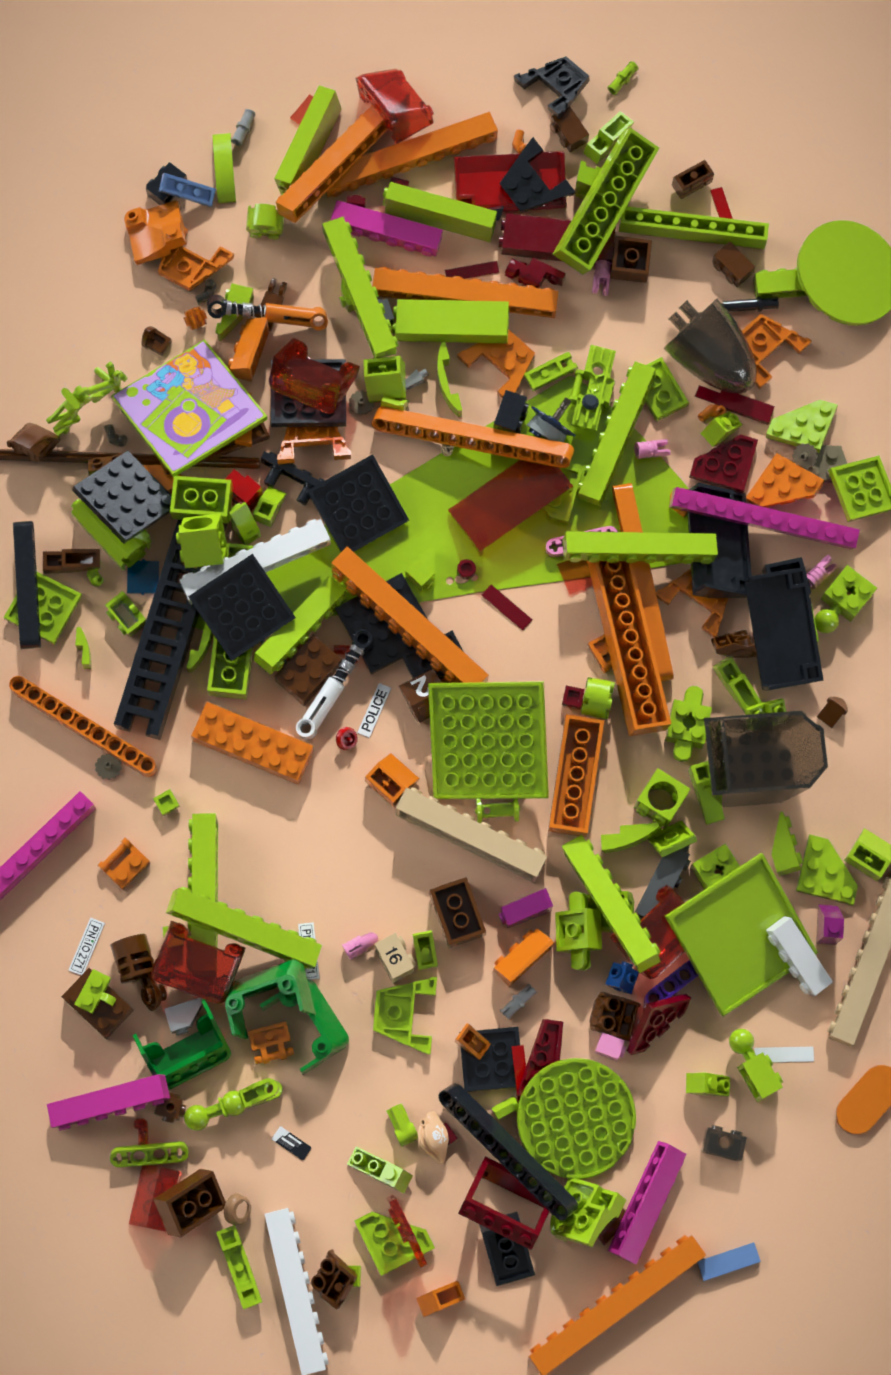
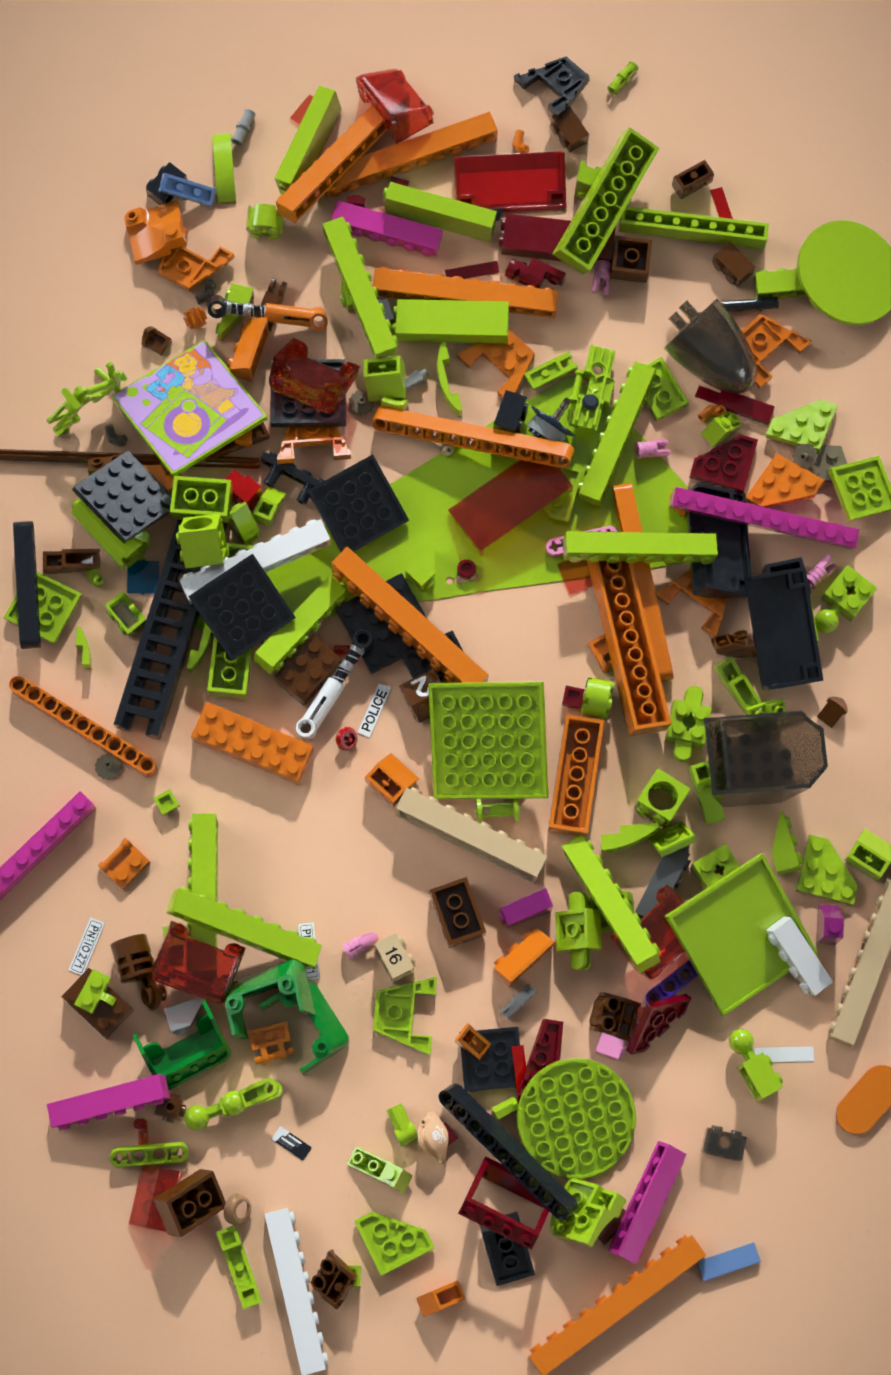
reddish brown slope [7,423,61,462] -> none
clear red wing [386,1195,428,1268] -> none
lime slope [412,930,438,970] -> none
dark red sticker [482,584,533,630] -> none
black wing [499,137,576,213] -> none
lime slope [583,111,634,164] -> none
blue brick [605,961,639,994] -> none
lime slope [686,1072,730,1097] -> none

